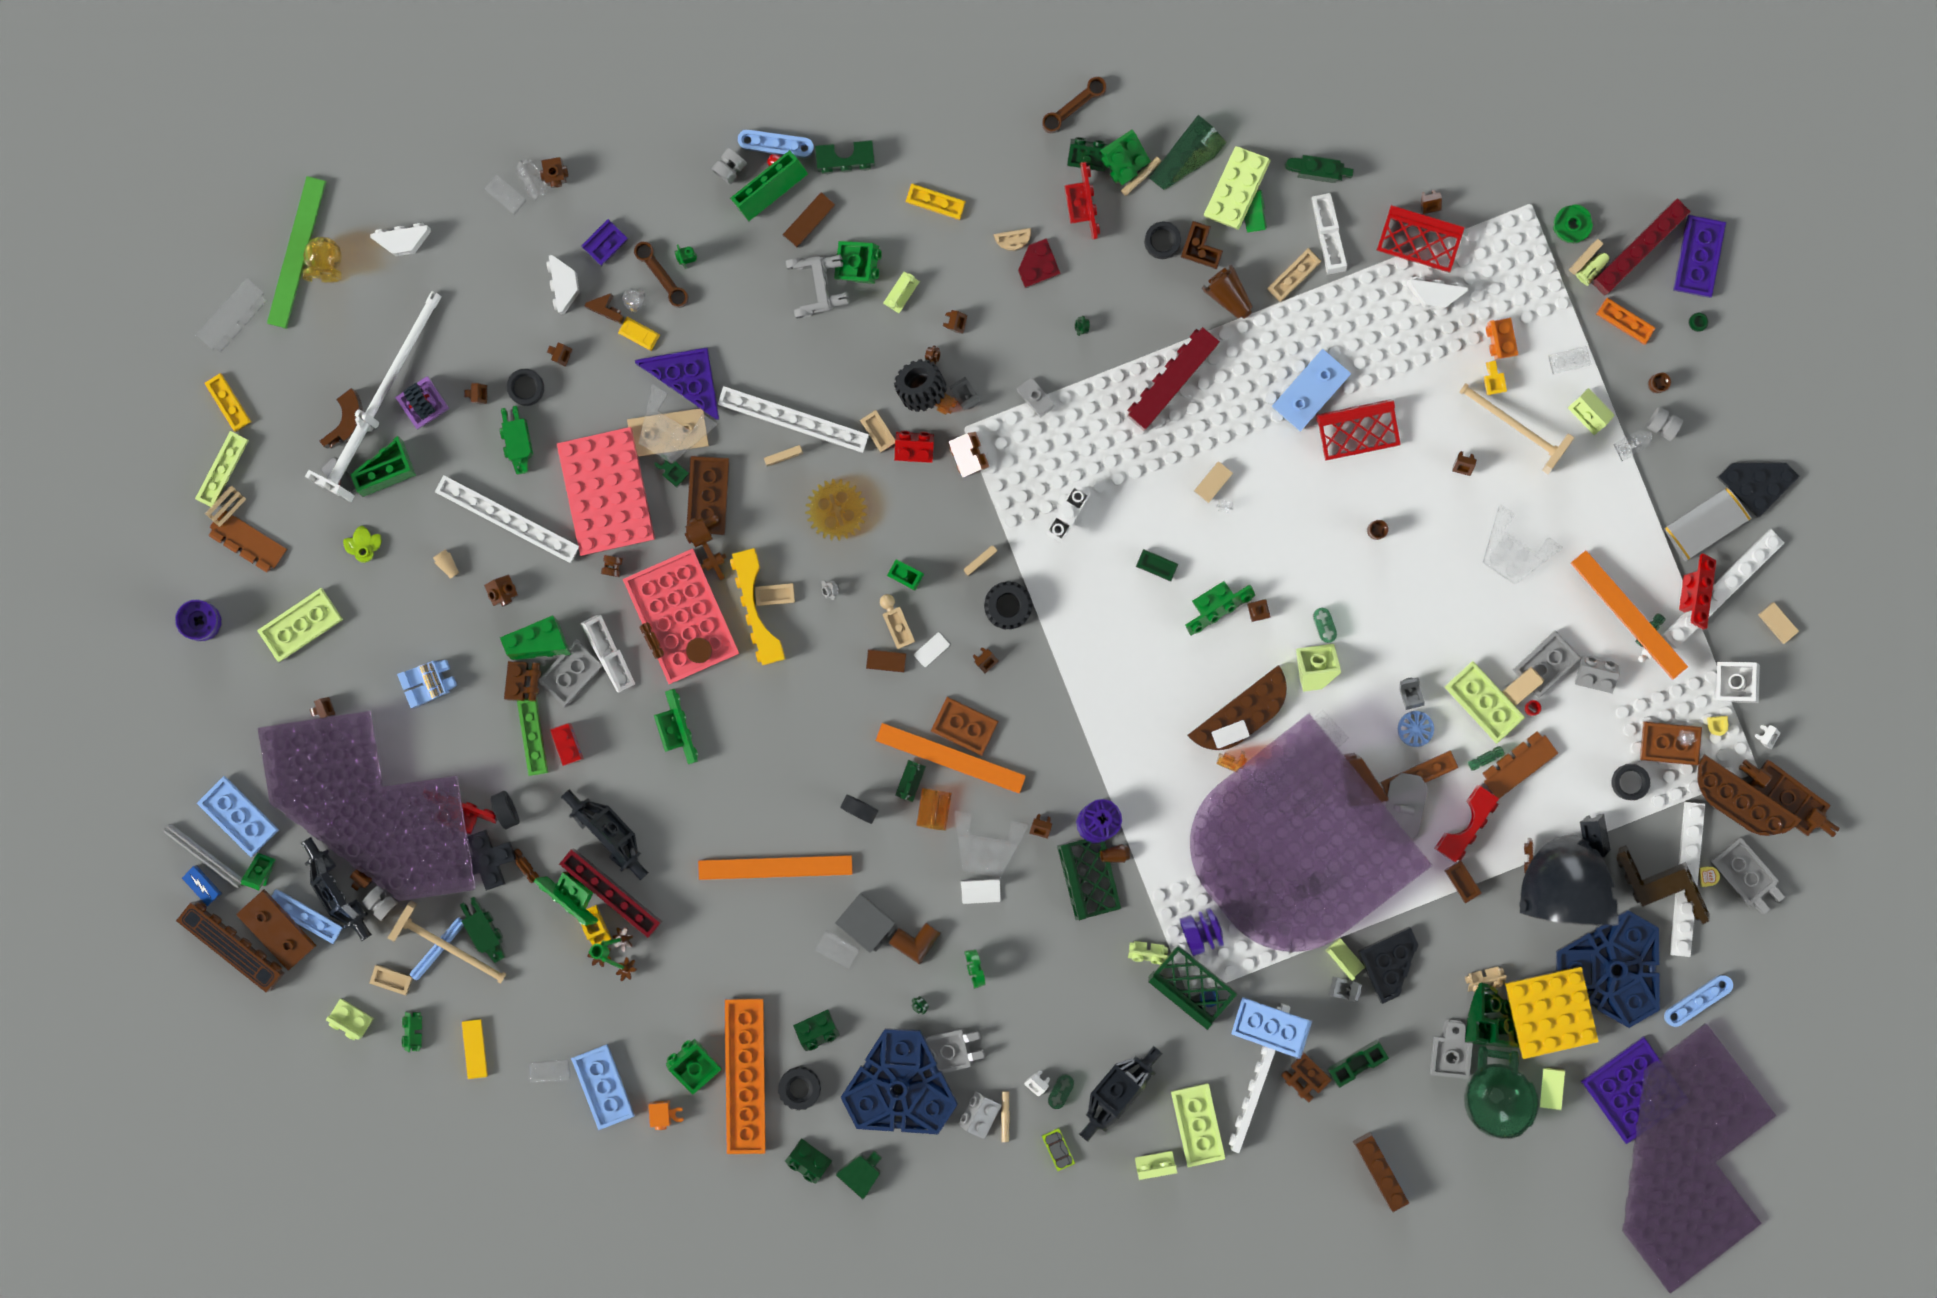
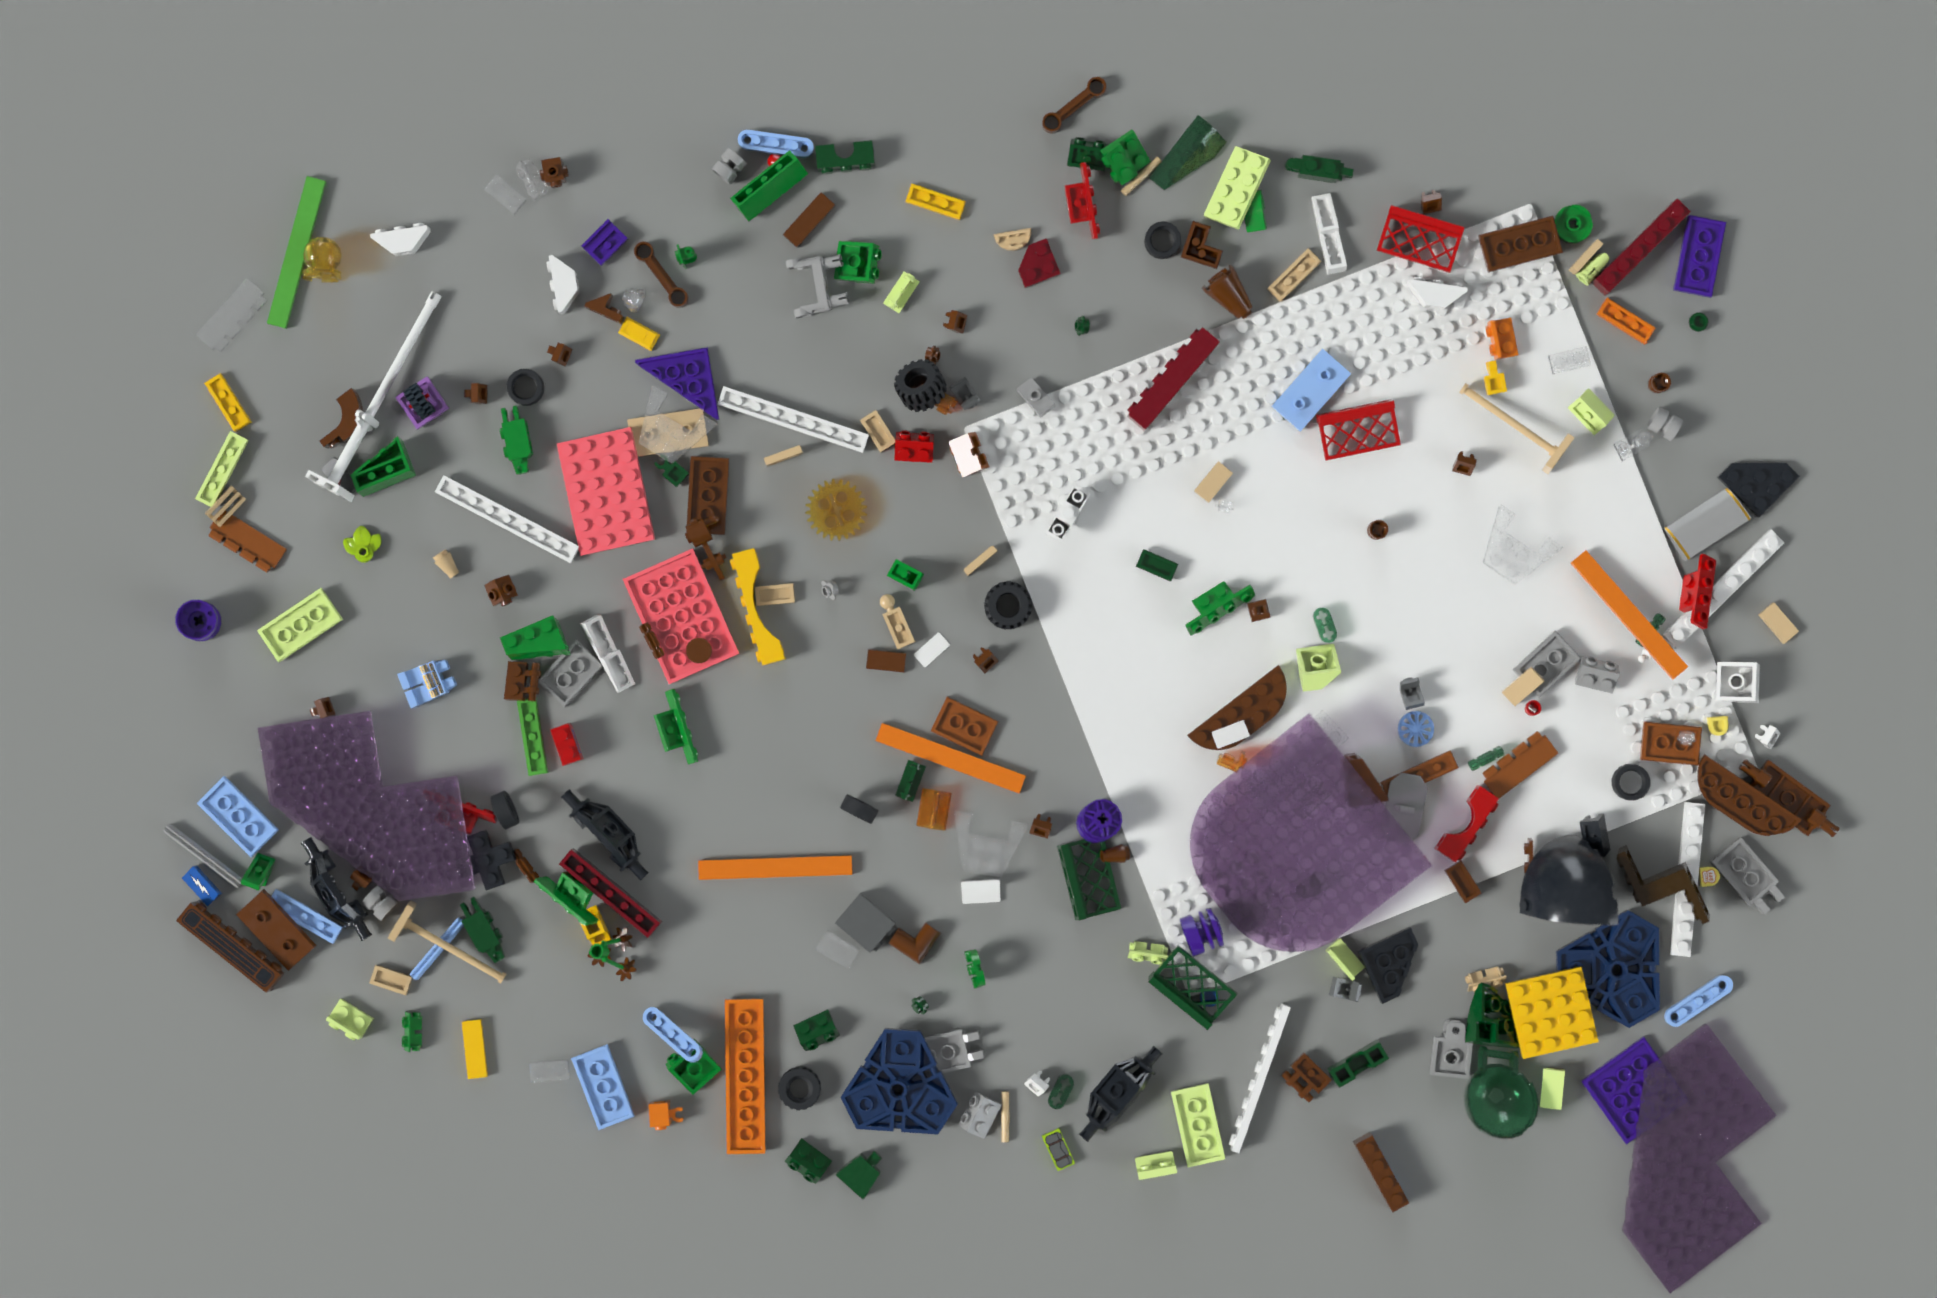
reddish brown wheel [601,555,623,577] -> none
light blue plate [1231,997,1312,1058] -> none
yellowish green plate [1444,661,1525,744] -> none
none -> light blue plate [643,1007,703,1063]
none -> reddish brown plate [1478,216,1563,273]

